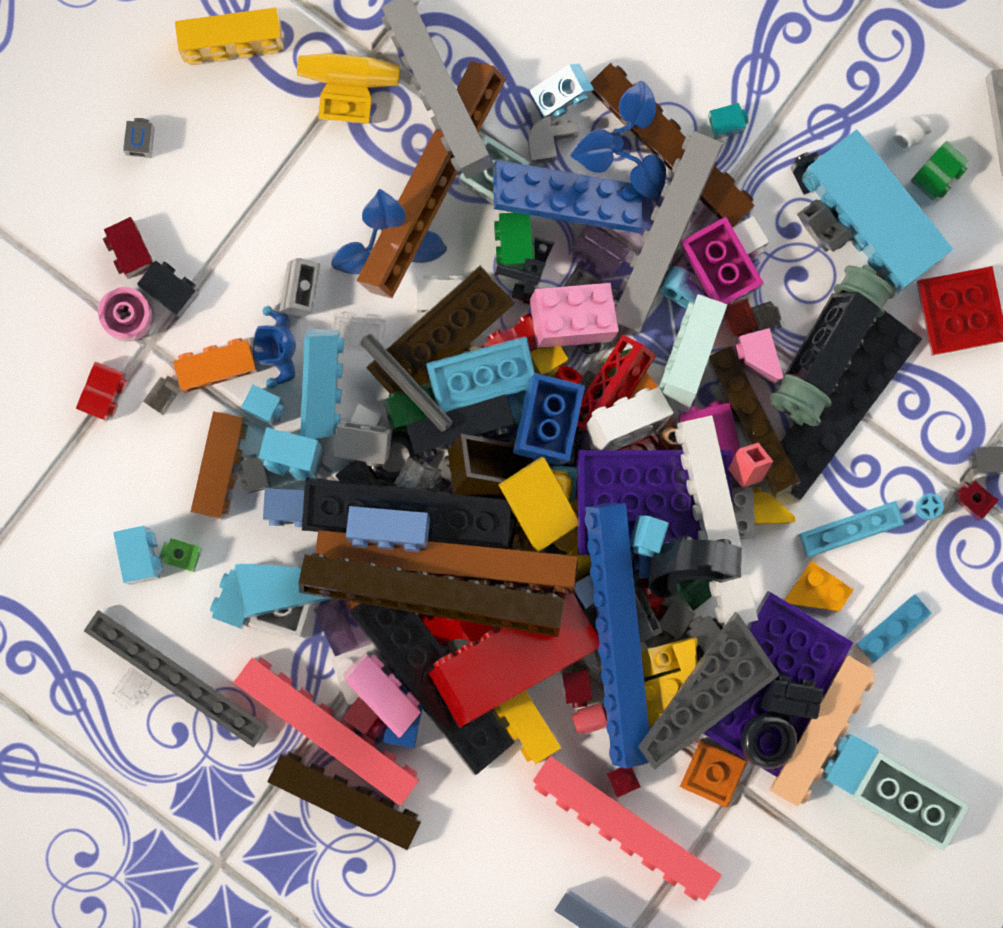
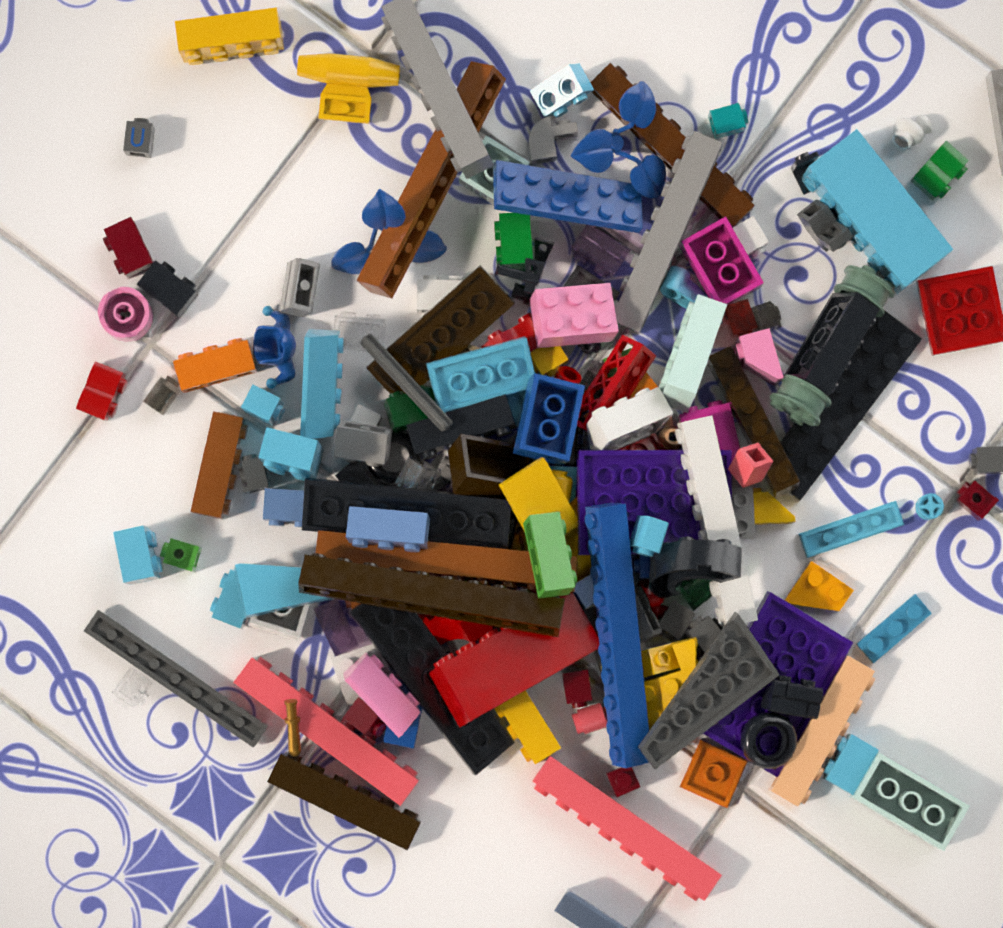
none -> pearl gold piece [284,699,301,757]
none -> bright green brick [523,512,577,599]

